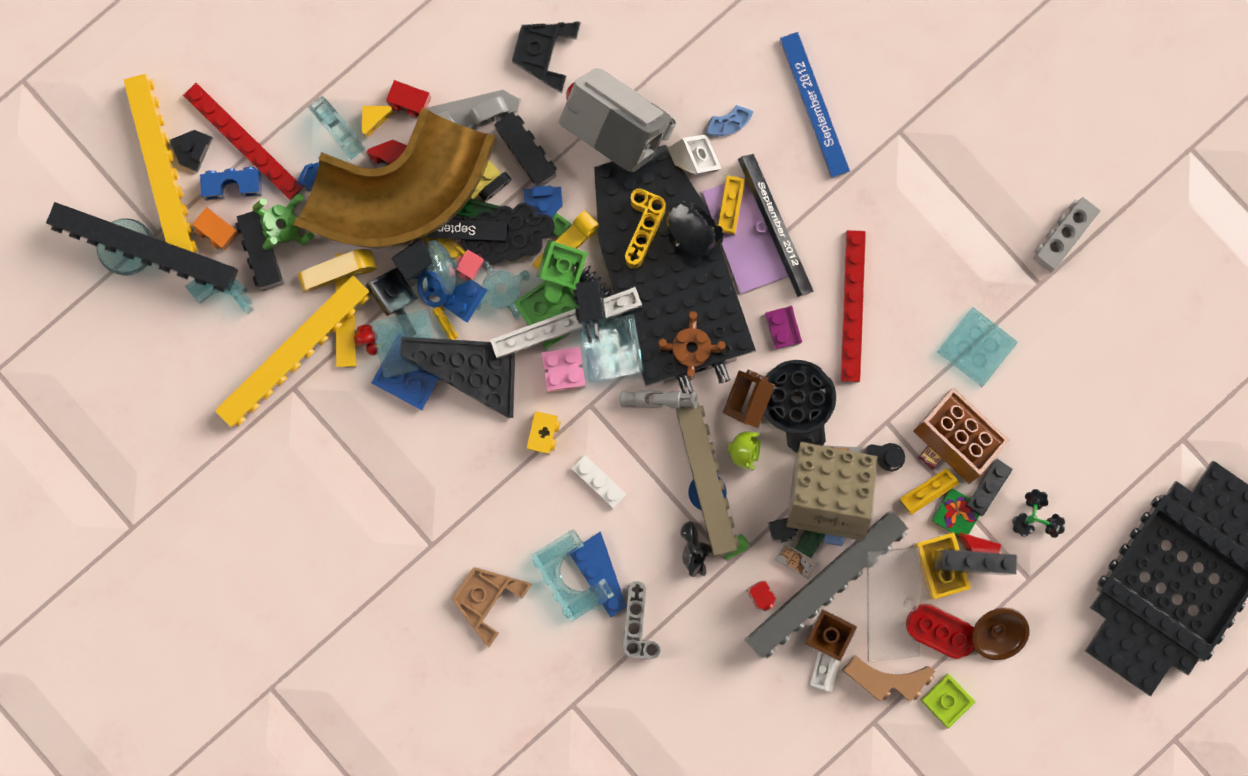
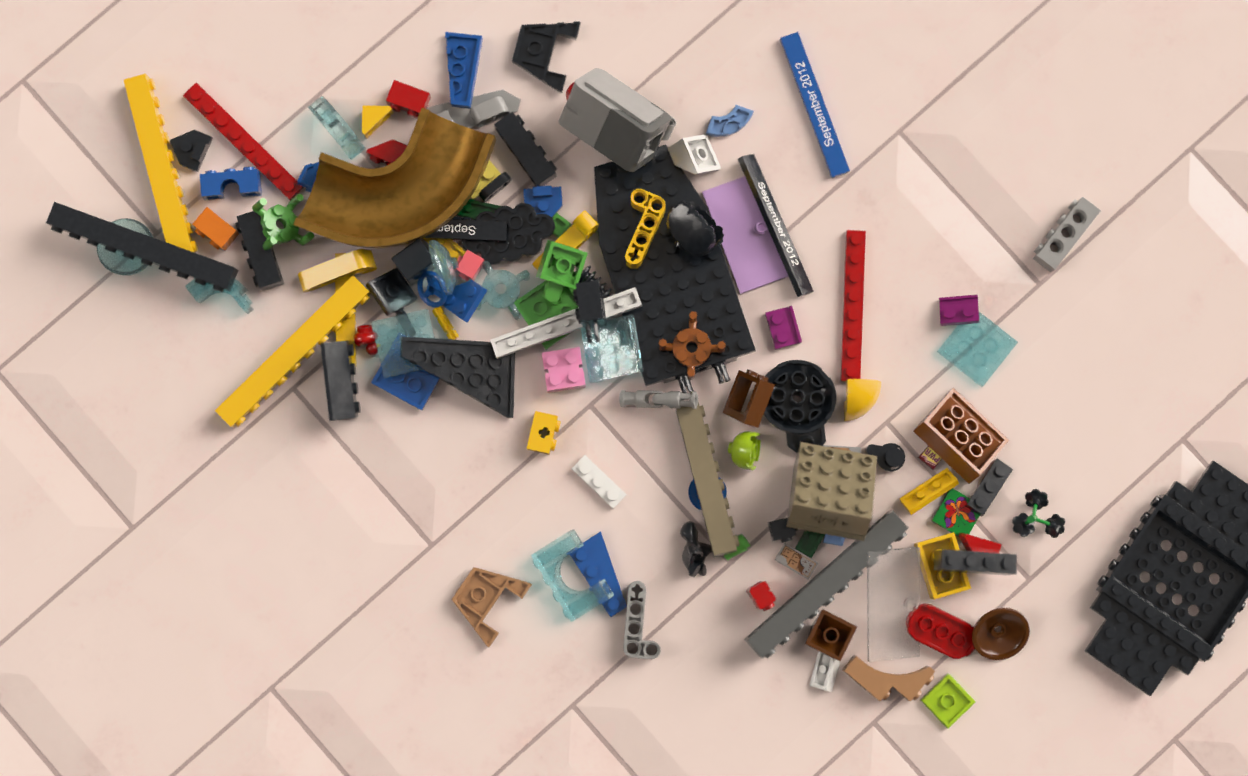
yellow tile [717,175,745,235] -> none
none -> black slope [320,341,361,421]
none -> blue wing [445,32,483,109]
none -> yellow brick [843,379,881,421]
none -> magenta plate [939,294,980,326]

